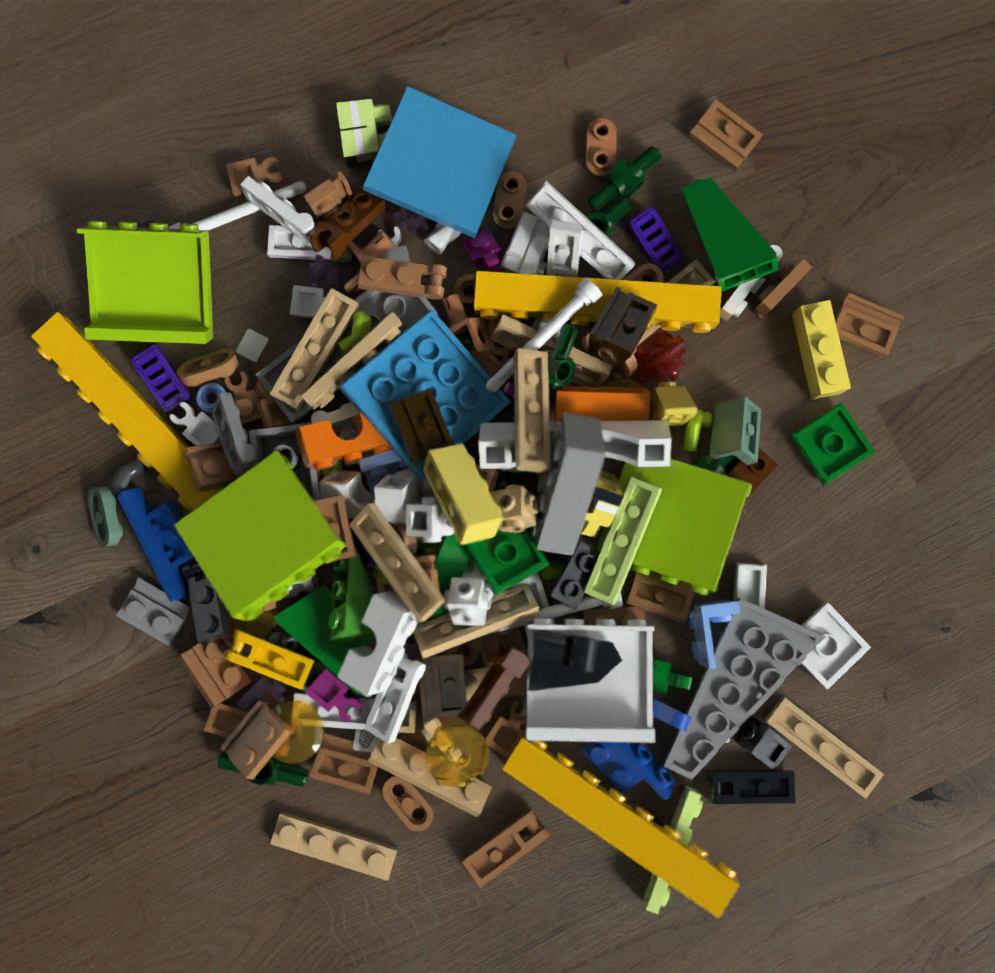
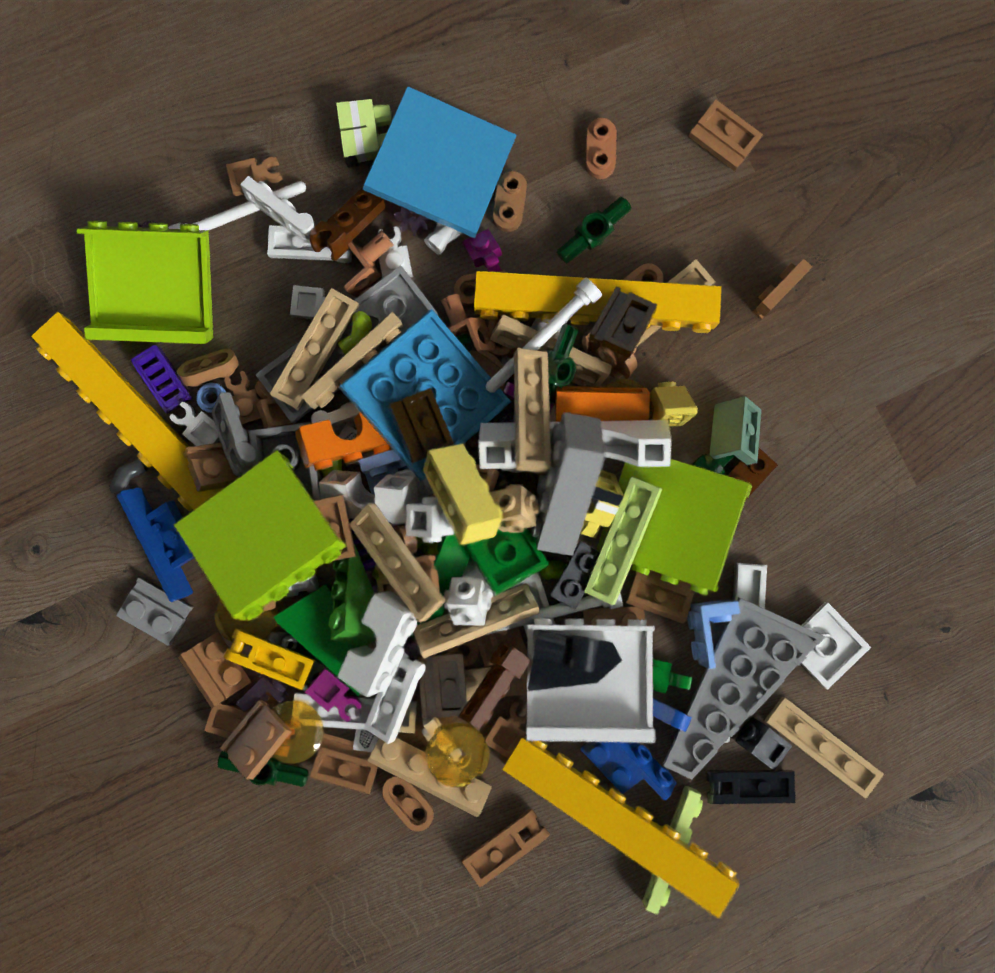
sand green plate [88,486,123,547] -> none
black plate [182,560,231,644] -> none
white sticker [236,329,268,362] -> none
tan plate [270,812,398,881] -> none
medium nougat plate [304,171,353,222] -> none
clear purple bracket [307,255,355,297] -> none
medium nougat plate [358,256,447,300] -> none
white brick [500,212,550,275] -> none
white tile [525,181,635,280] -> none
white plate [546,219,583,277] -> none
dark green axle [587,146,662,211] -> none
dark purple slope [626,206,685,274] -> none
clear red hips [634,330,686,385] -> none
green slope [681,177,778,292] -> none
lime arm [682,410,713,452] -> none
white plate [720,245,783,322] -> none
green plate [790,402,876,486] -> none
light yellow brick [792,300,851,400] -> none
medium nougat plate [835,293,904,357] -> none

